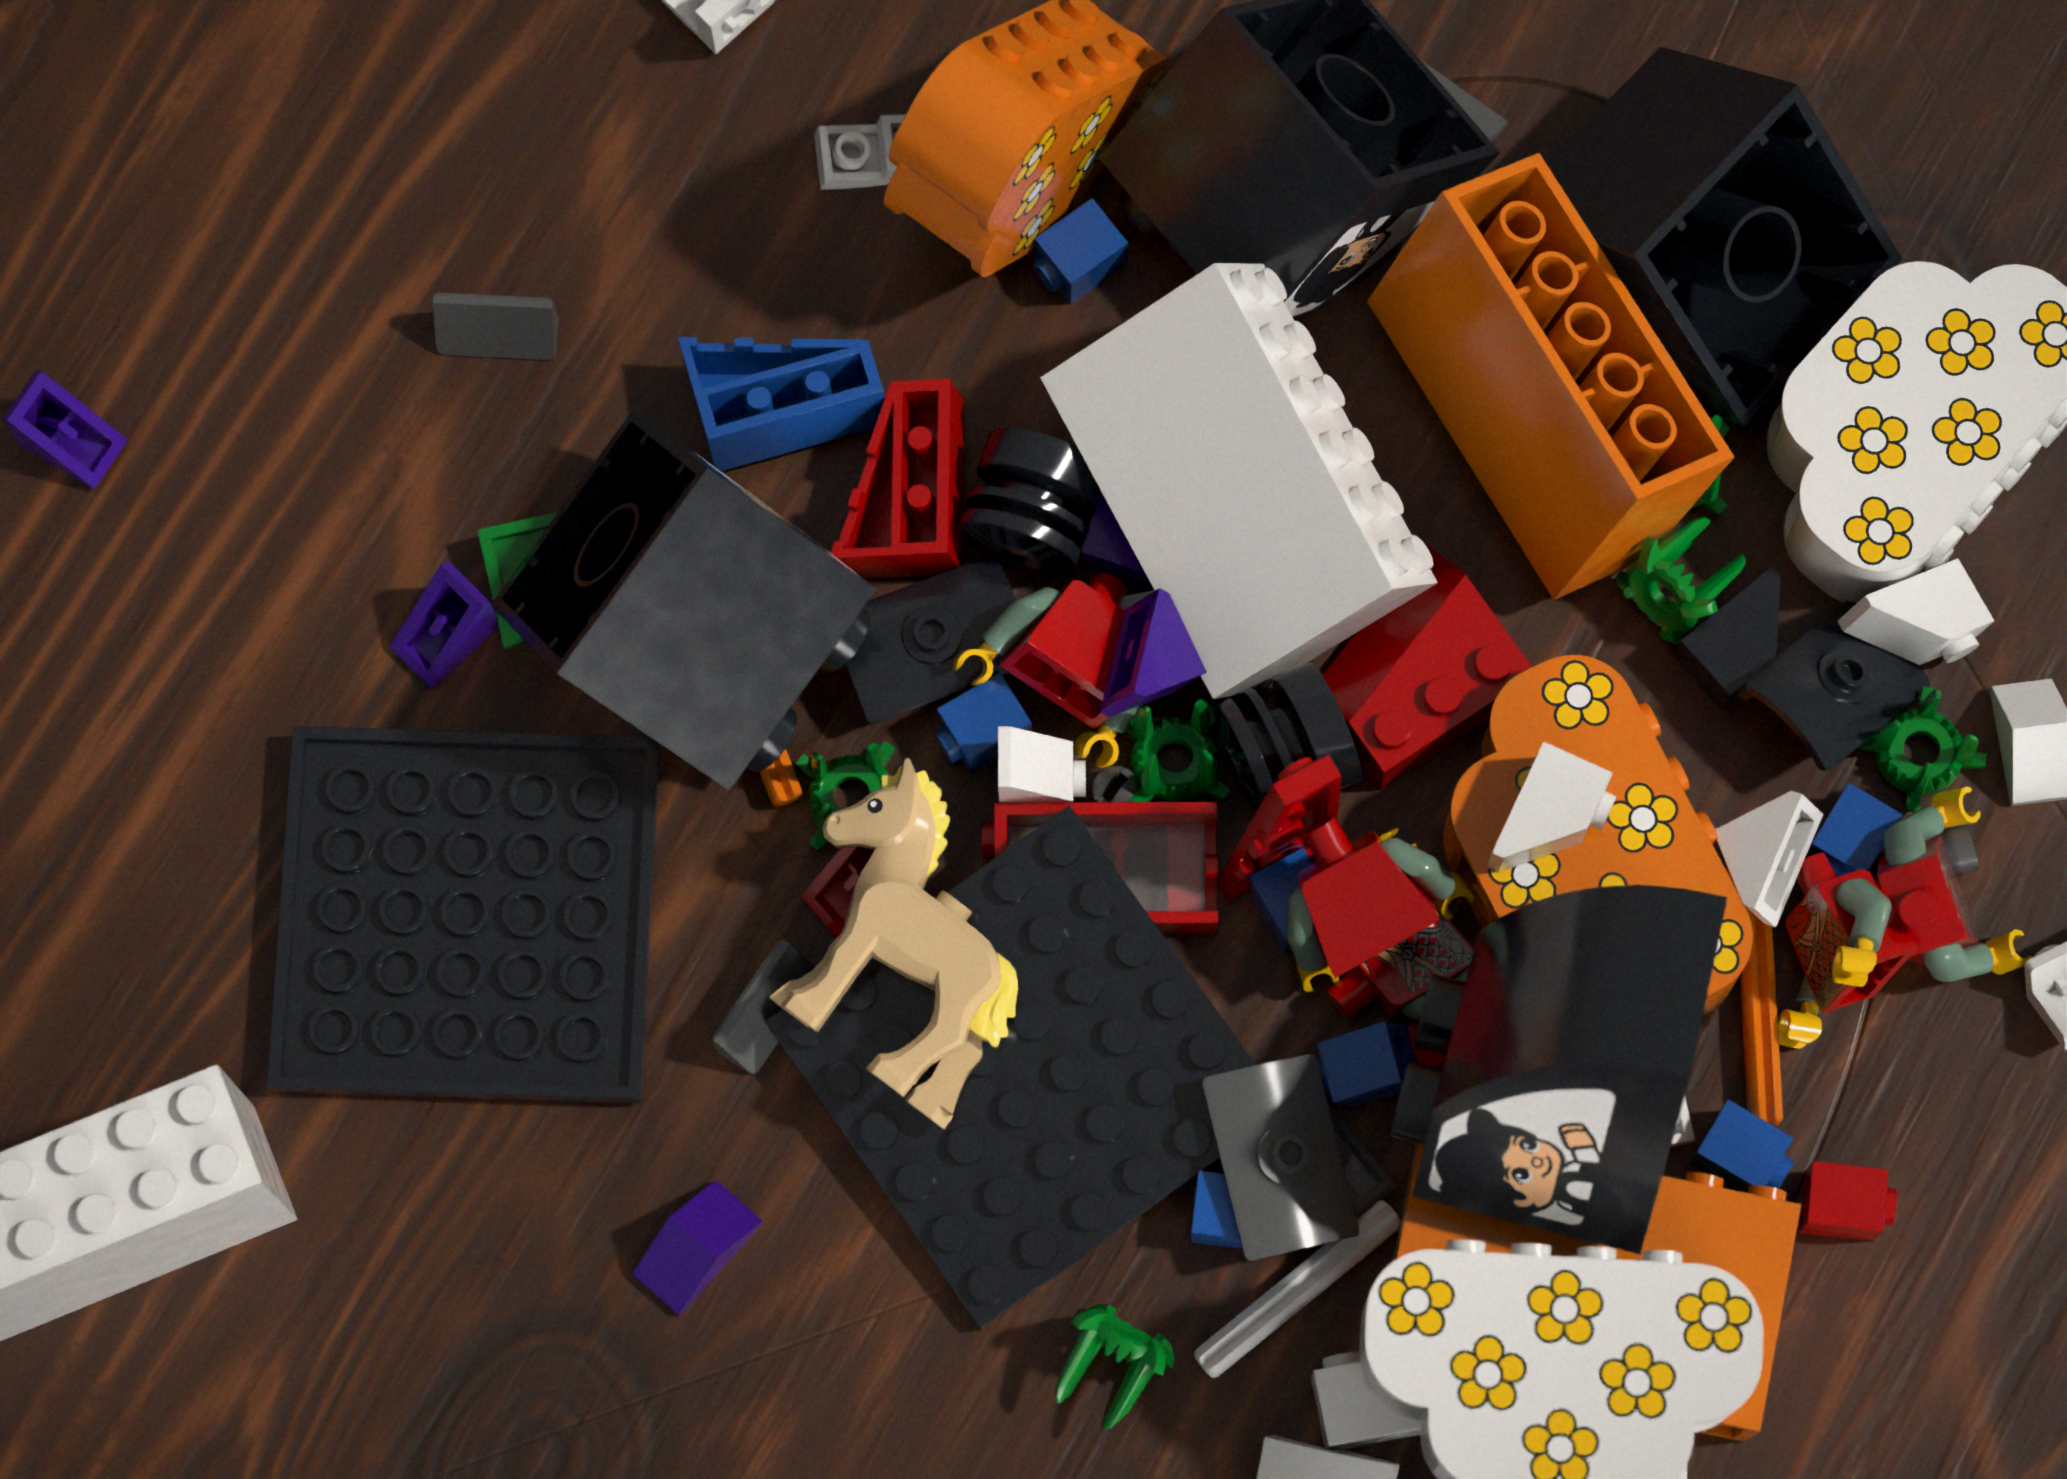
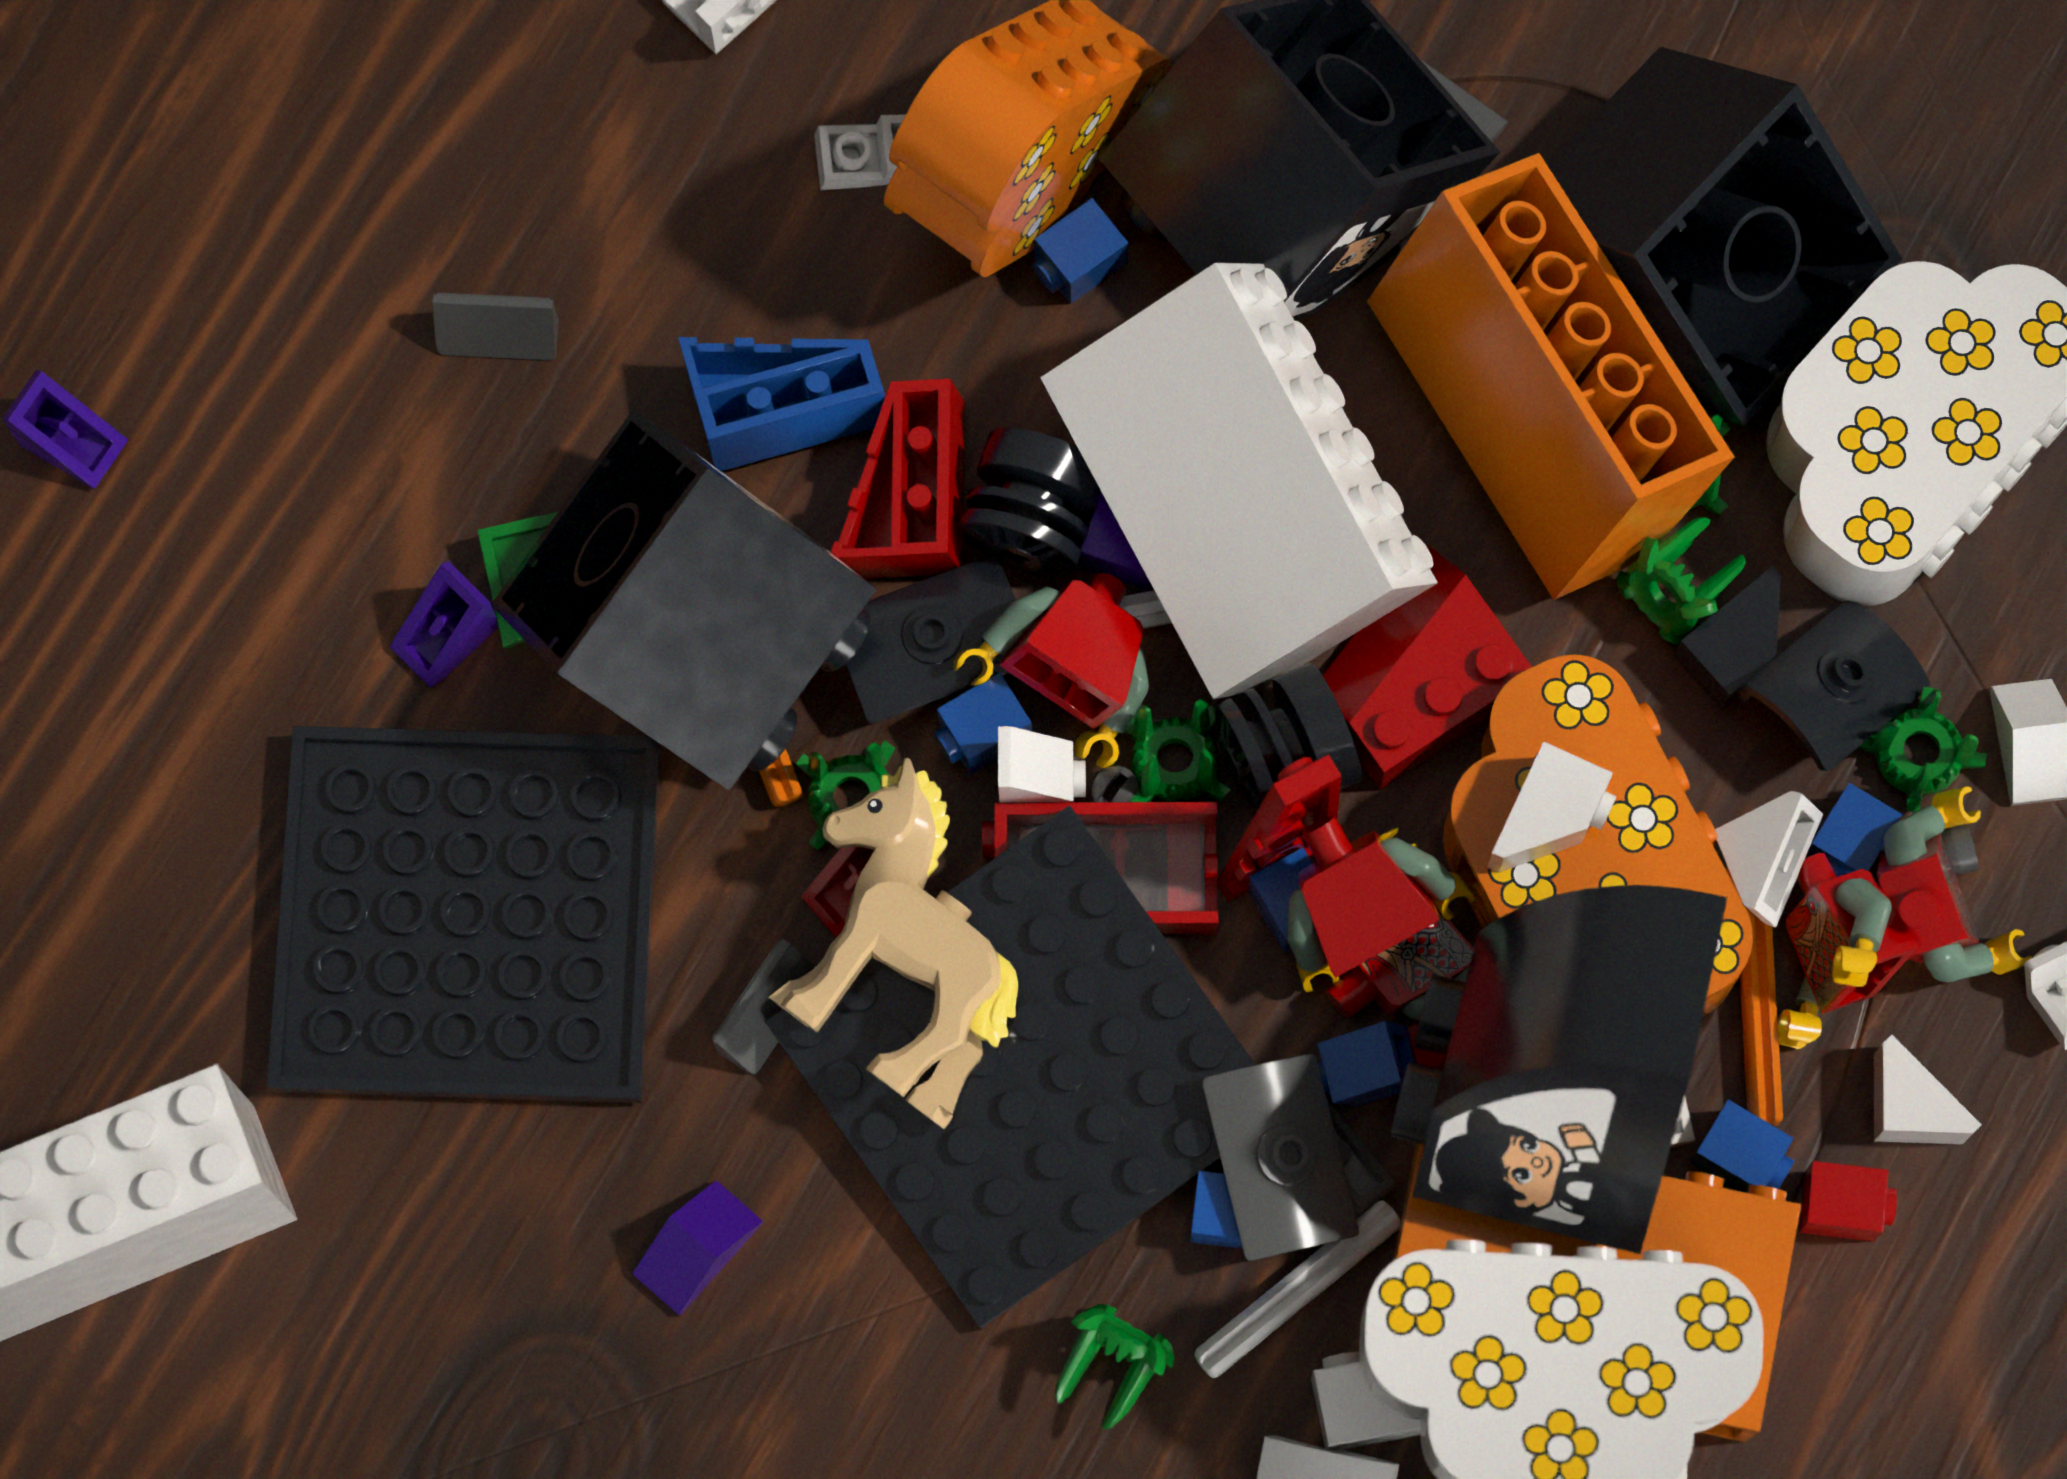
dark purple slope [1100,588,1207,718] -> none
white slope [1837,558,1994,665] -> none
none -> white slope [1874,1035,1981,1144]

